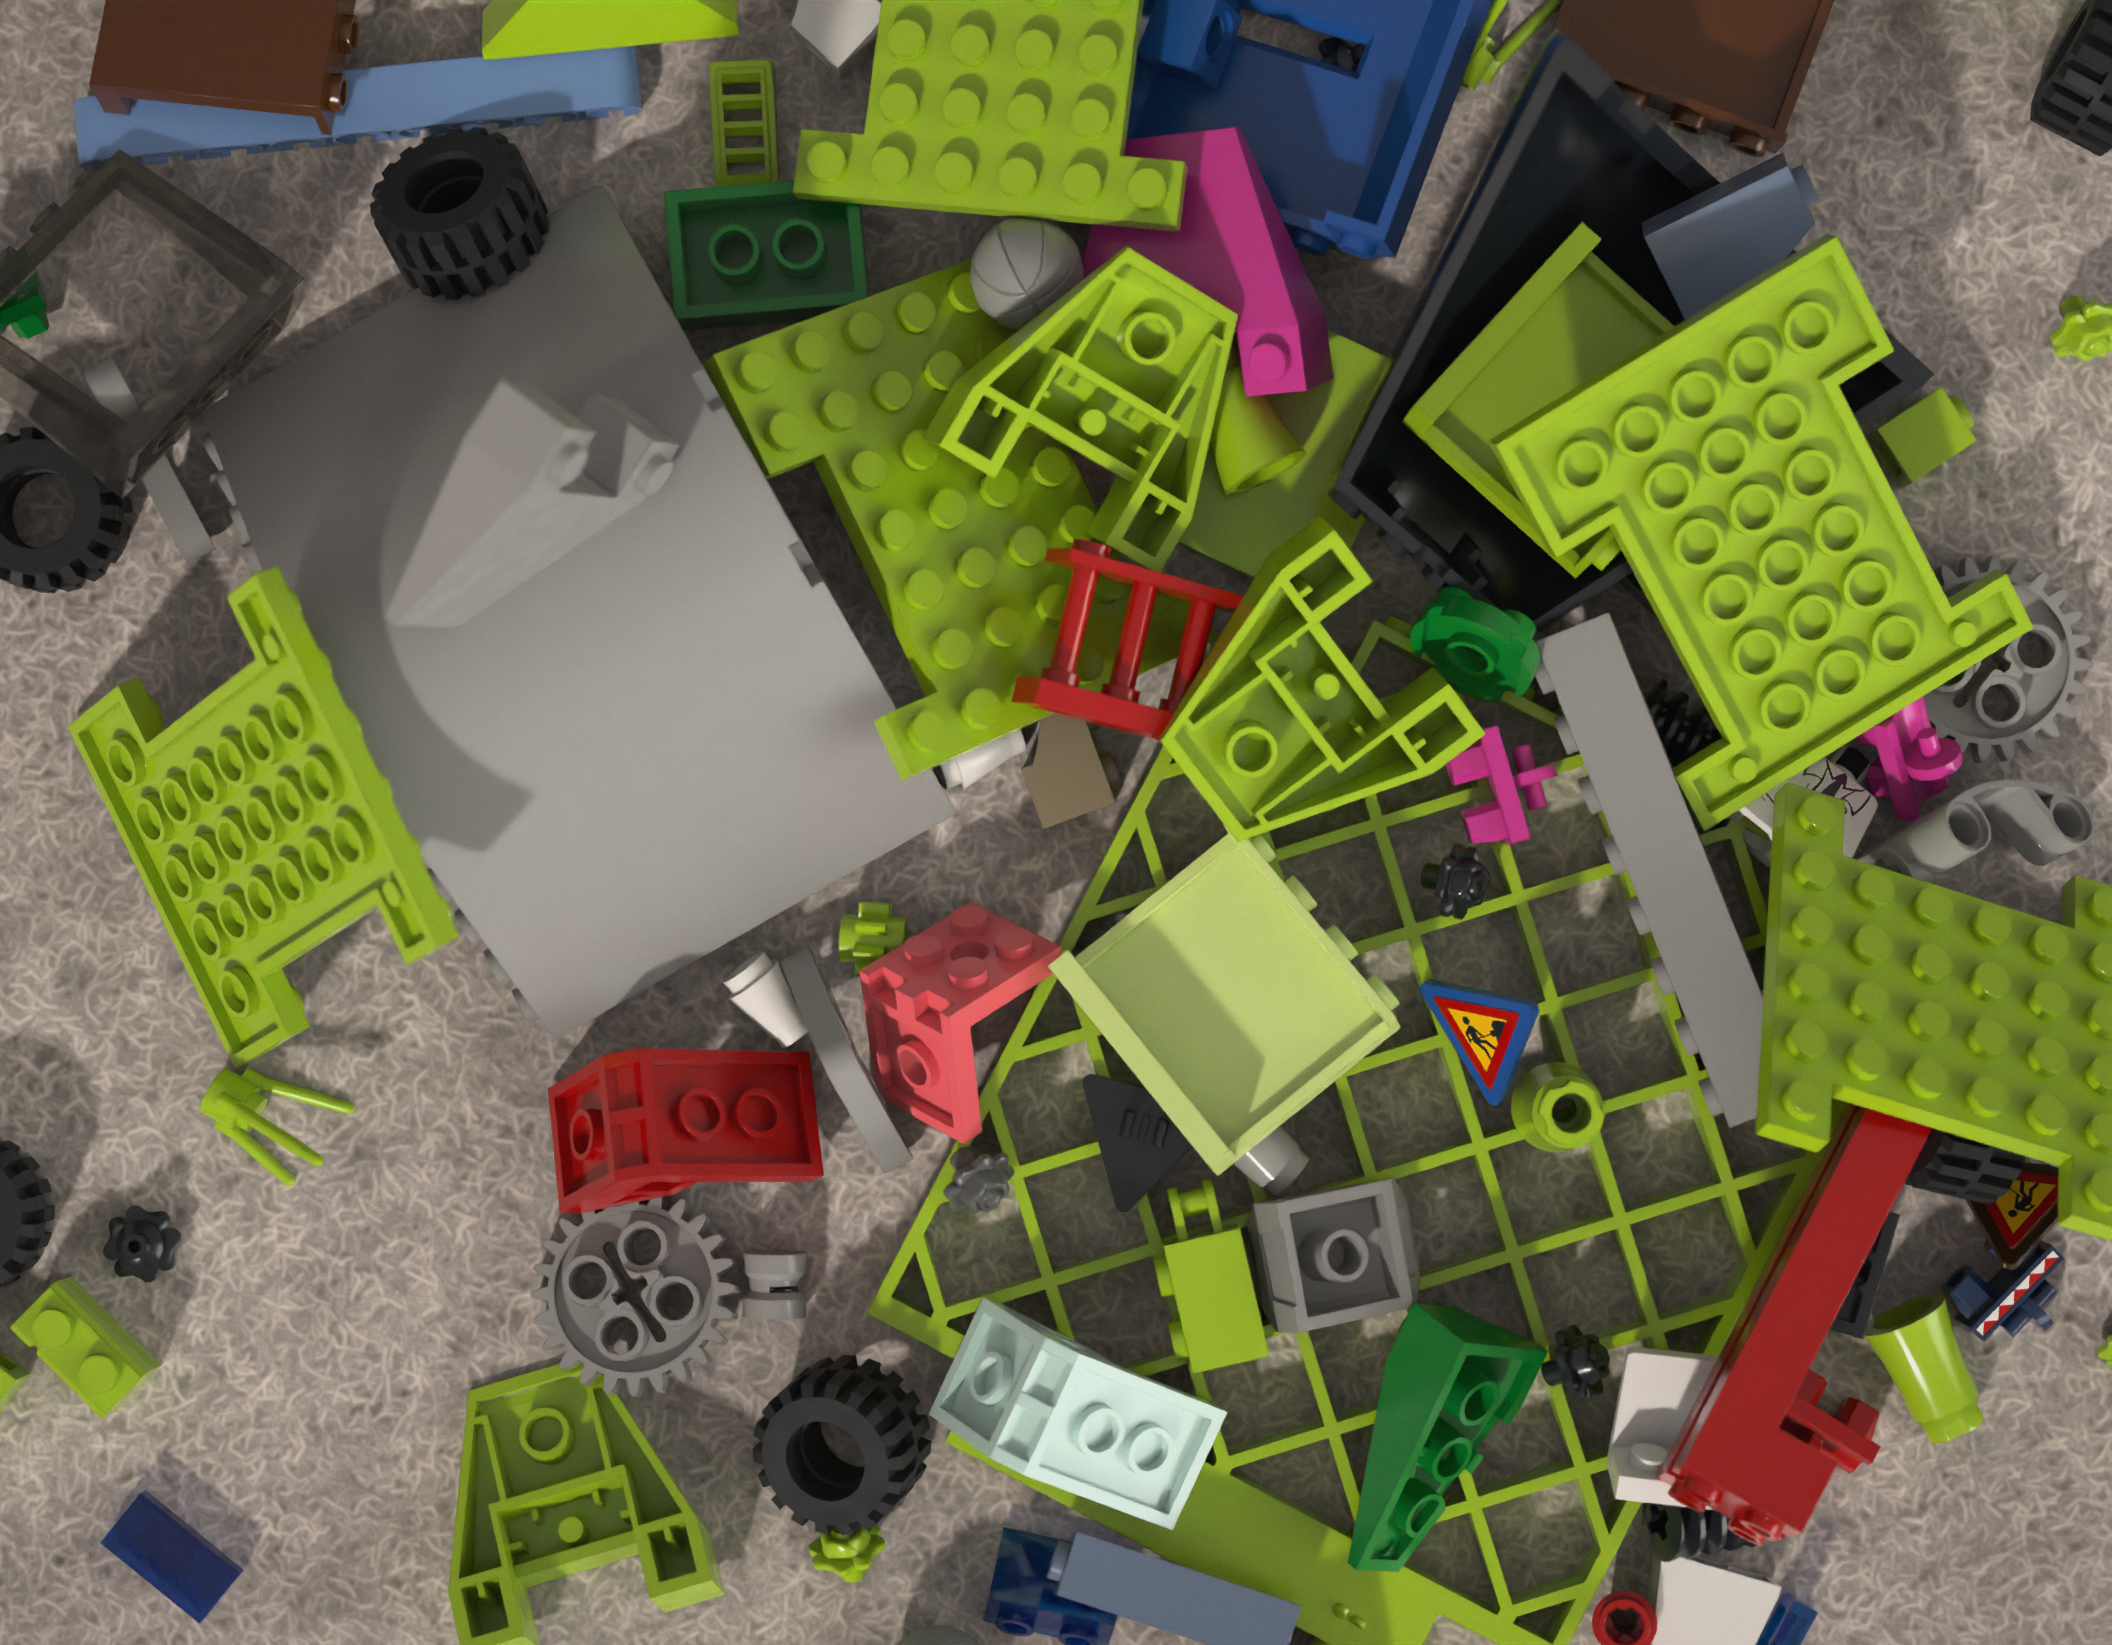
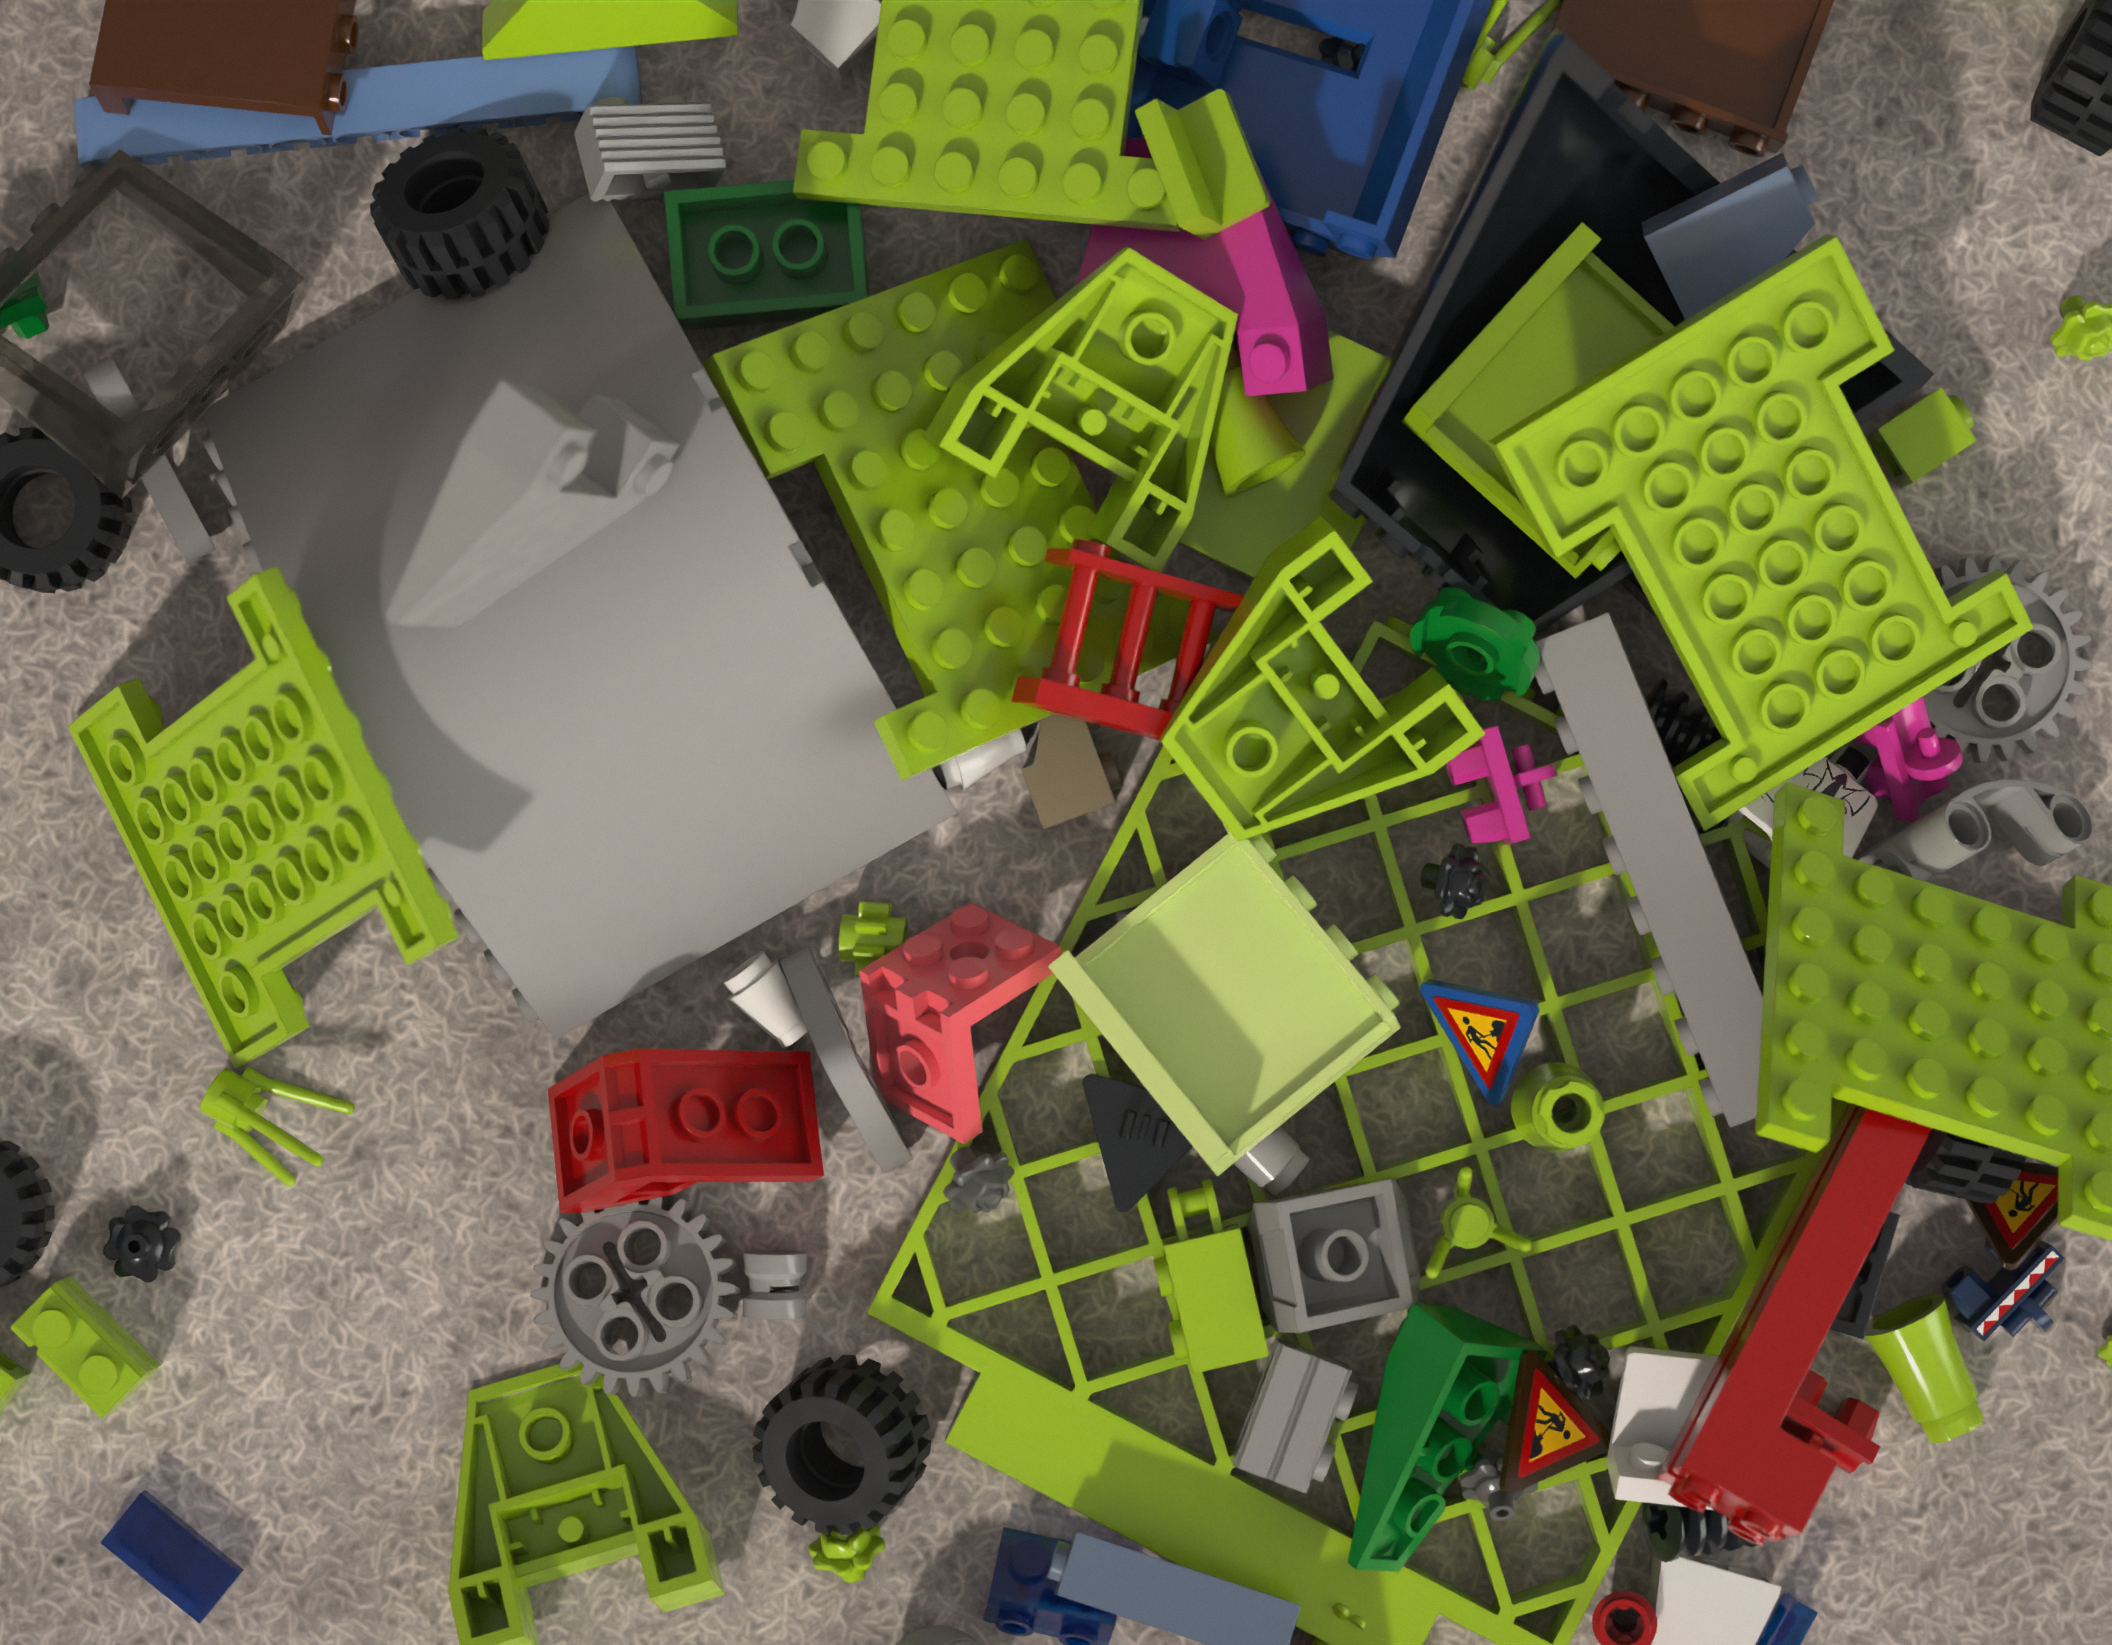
lime slope [709,60,779,187] -> none
light aqua bracket [929,1297,1227,1530] -> none
light grey piece [970,217,1084,330] -> none
none -> light grey brick [574,95,726,202]
none -> lime panel [1134,89,1270,240]
none -> light grey brick [1231,1338,1358,1493]
none -> lime plant [1426,1167,1533,1278]
none -> dark grey plant [1460,1450,1538,1521]
none -> piece [1499,1350,1611,1494]

